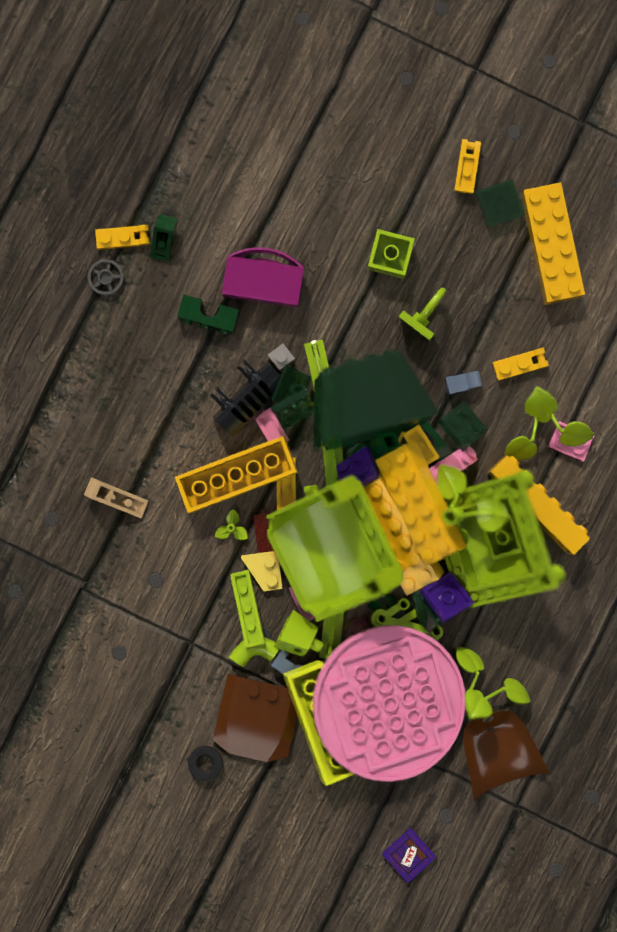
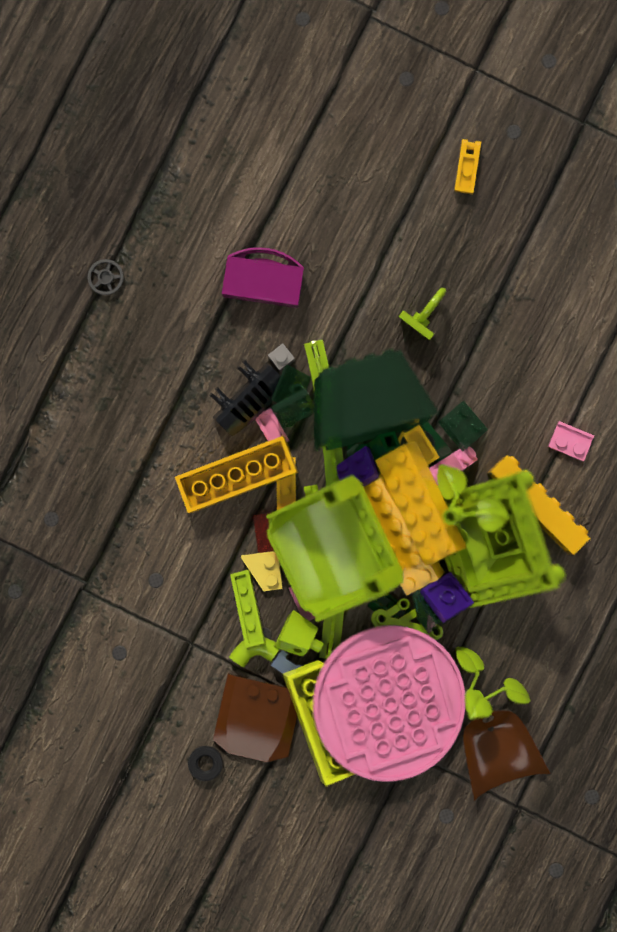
tan slope [84,477,148,518] -> none
yellow plate [95,225,150,250] -> none
dark green slope [150,214,178,262] -> none
dark green arch [177,294,240,336] -> none
lime plant [215,509,248,540] -> none
head [342,617,369,640] -> none
lime brick [367,229,415,279] -> none
tile [382,827,436,883] -> none
sand blue leg [444,371,483,396] -> none
clear green plate [476,179,525,228] -> none
yellow plate [492,347,549,381] -> none
lime plant [504,386,594,461] -> none
yellow brick [521,182,585,305] -> none

